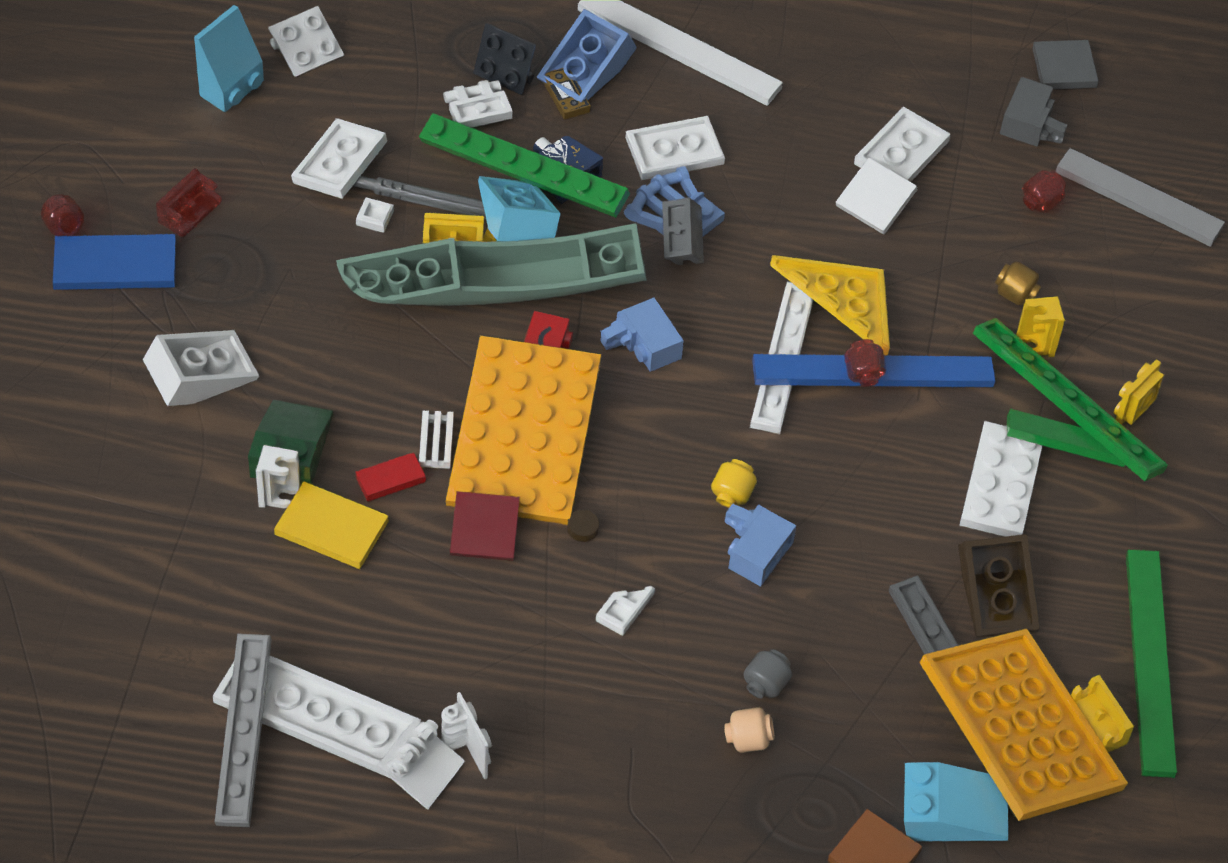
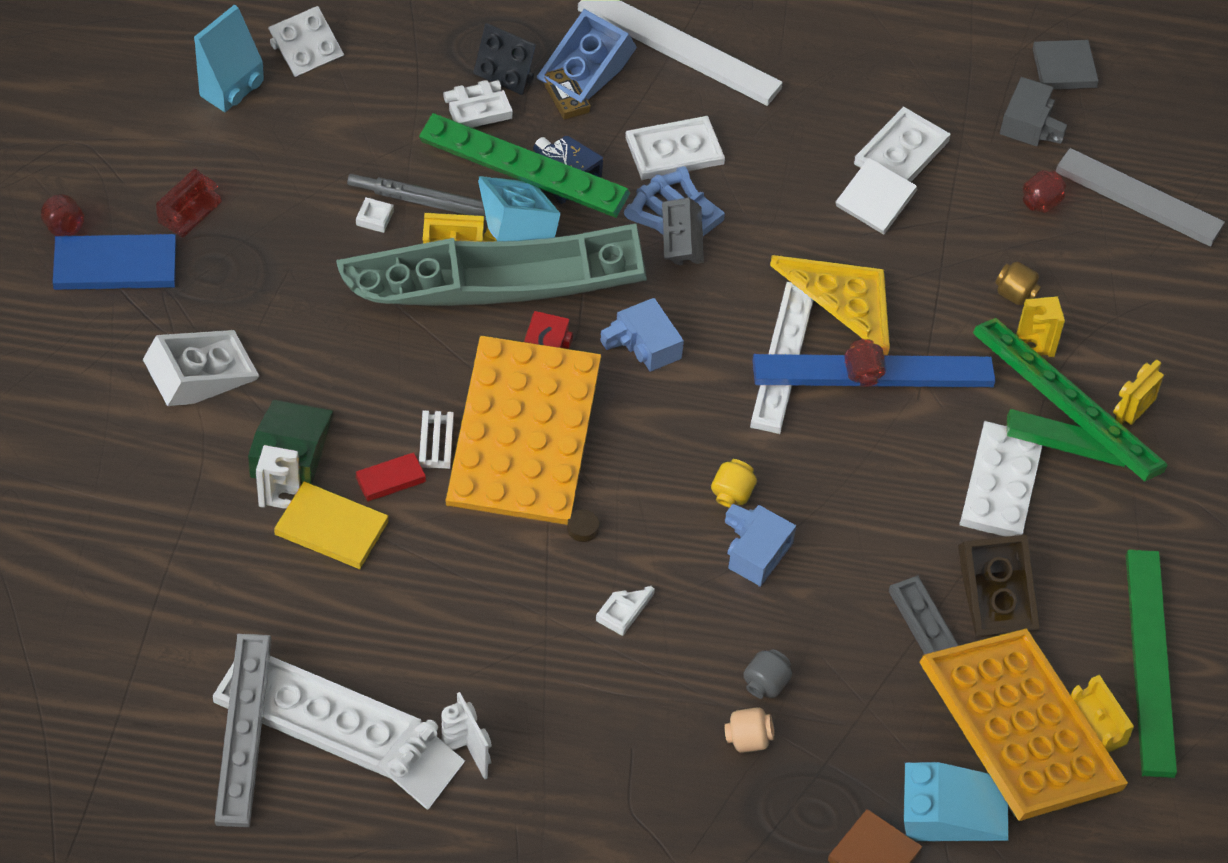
white plate [291,118,387,199] -> none
dark red tile [450,491,520,561] -> none

